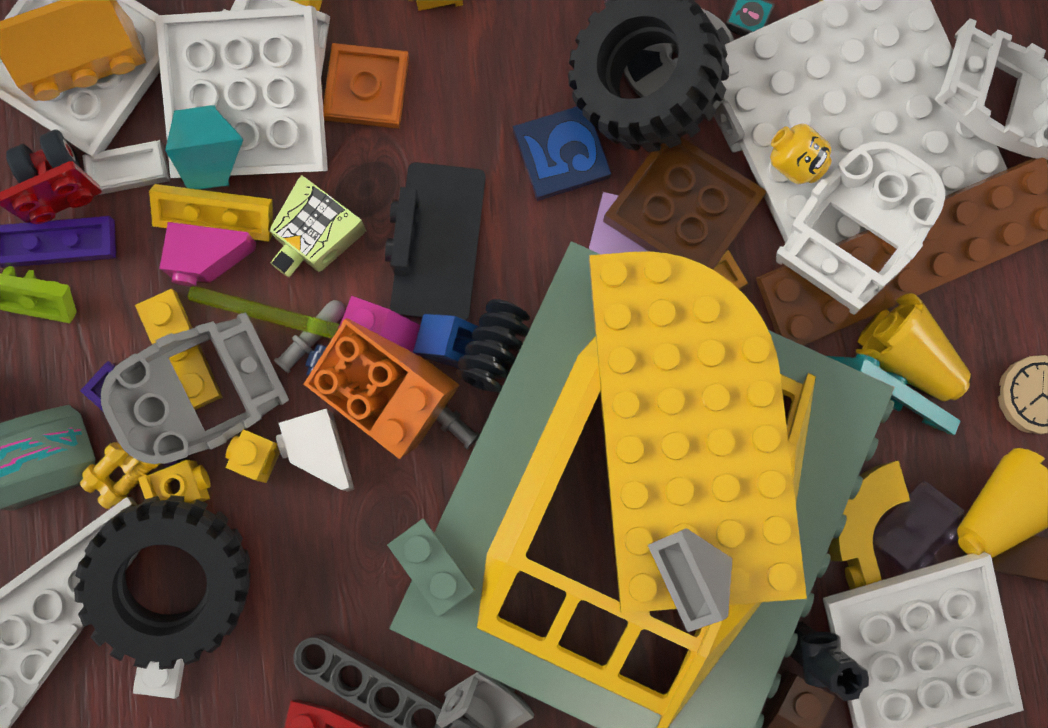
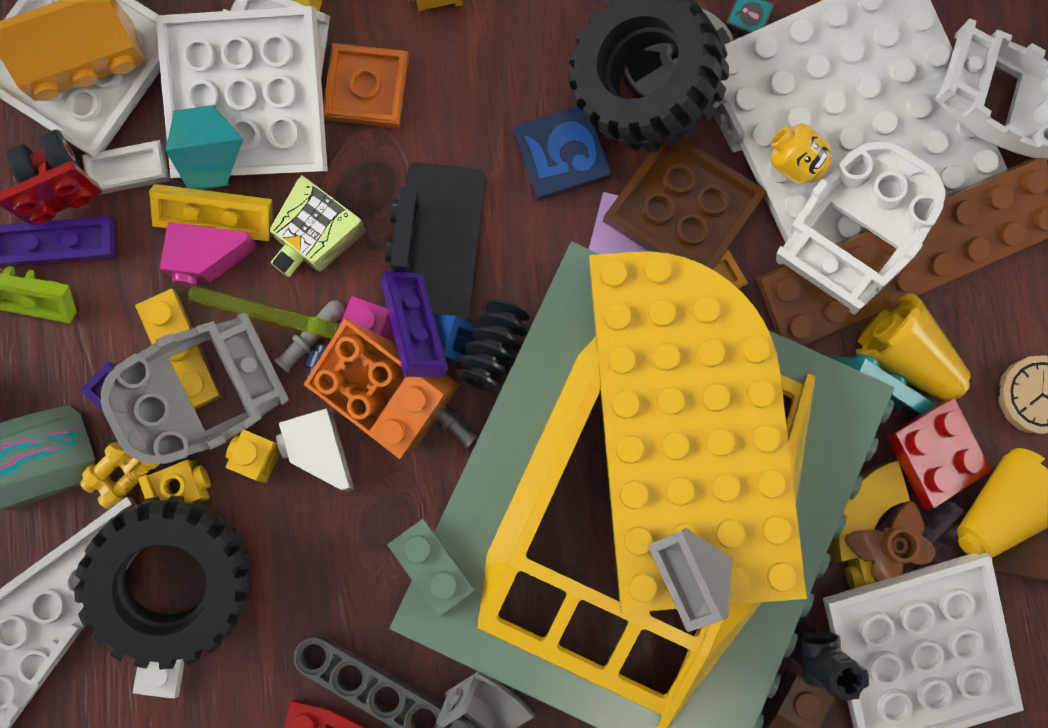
none -> dark purple tile [381,271,448,378]
none -> dark orange animal [845,502,935,582]
none -> plate [886,398,992,509]

